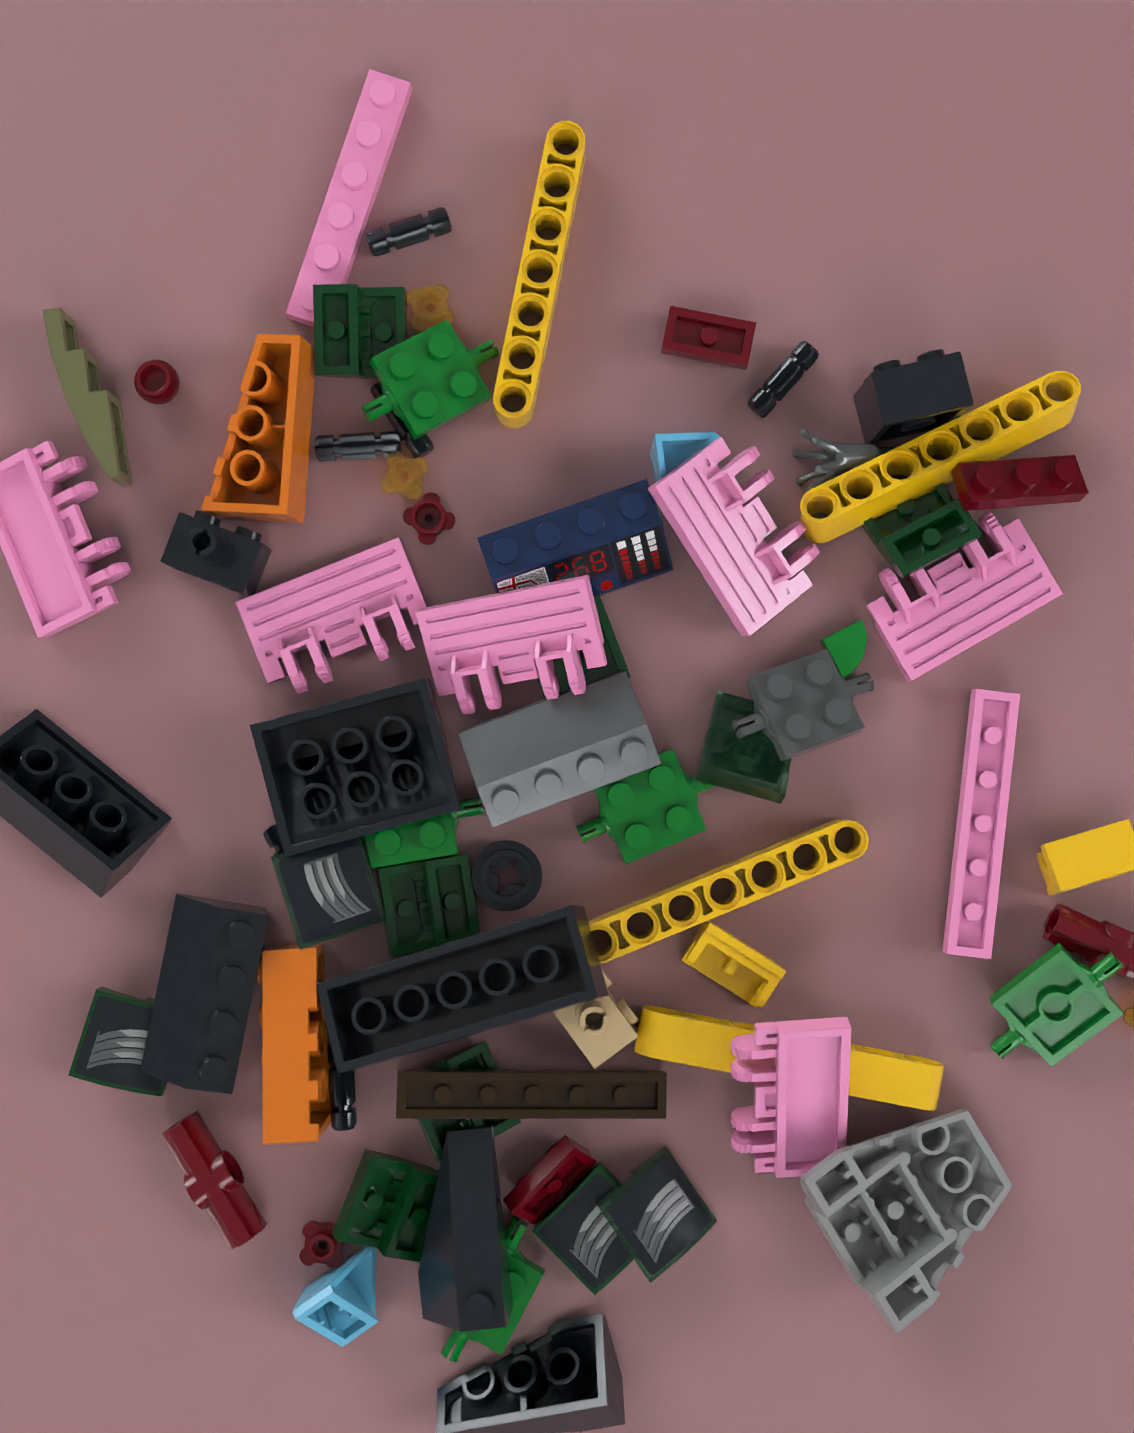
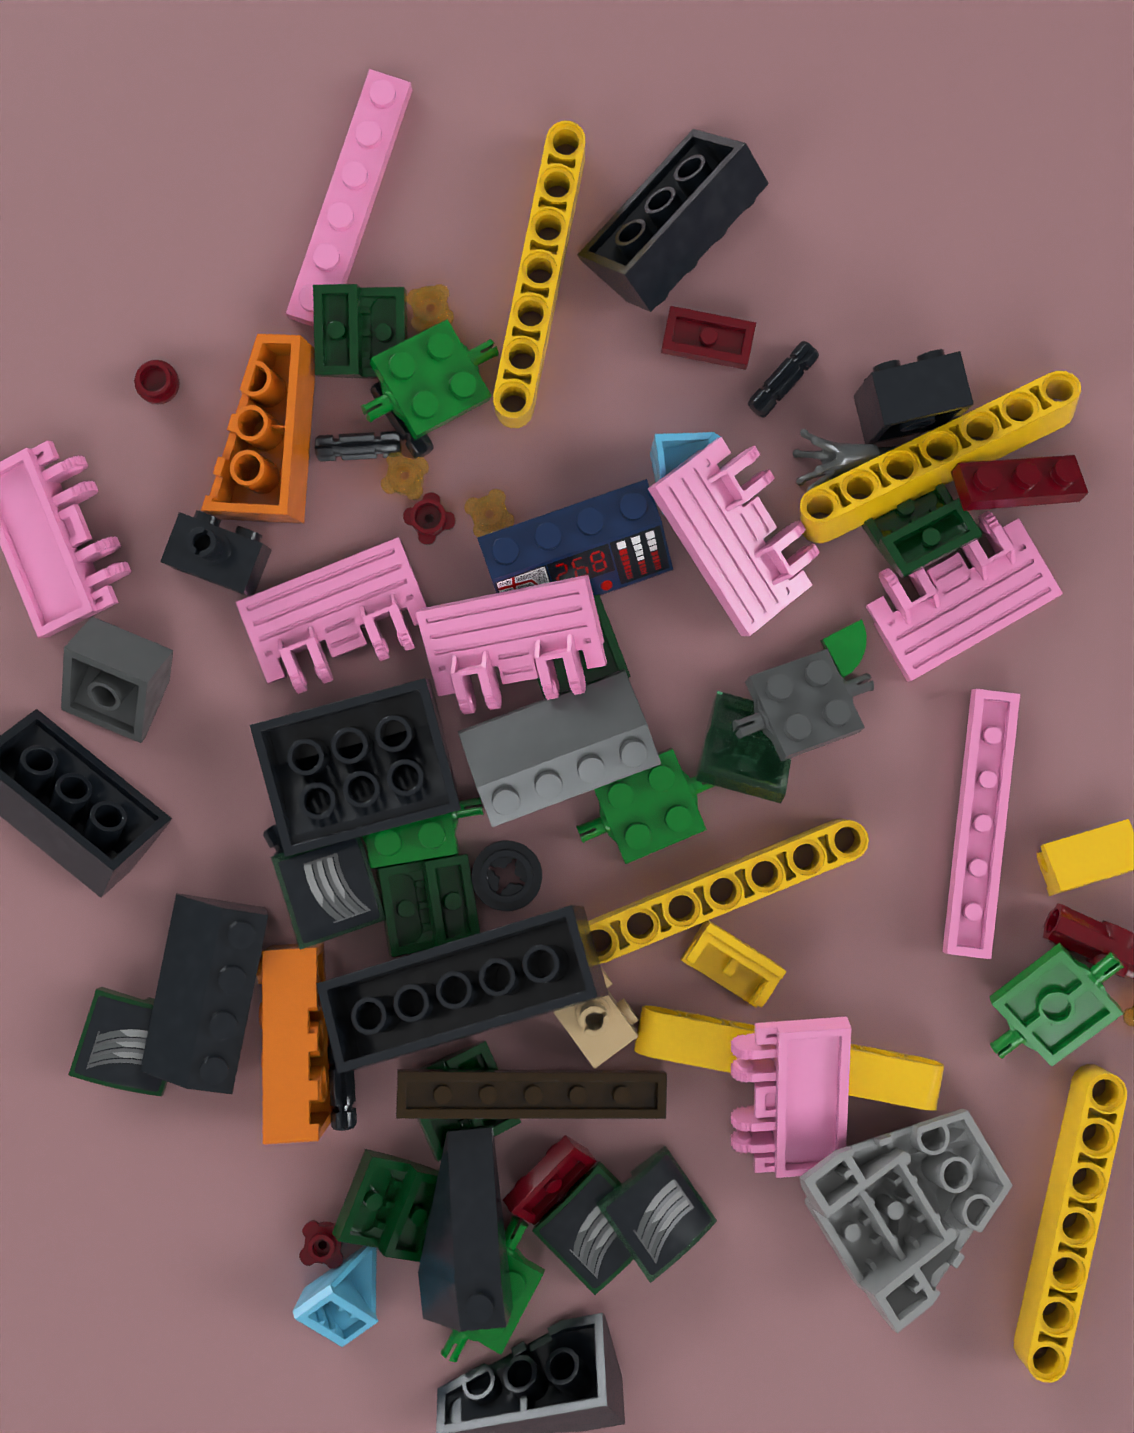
olive slope [42,307,132,487] -> none
dark red piece [161,1111,267,1250] -> none
black axle [366,207,451,256] -> none
none -> dark grey slope [61,616,173,743]
none -> clear yellow plate [464,489,515,537]
none -> black slope [577,129,769,312]
none -> yellow beam [1014,1064,1127,1383]

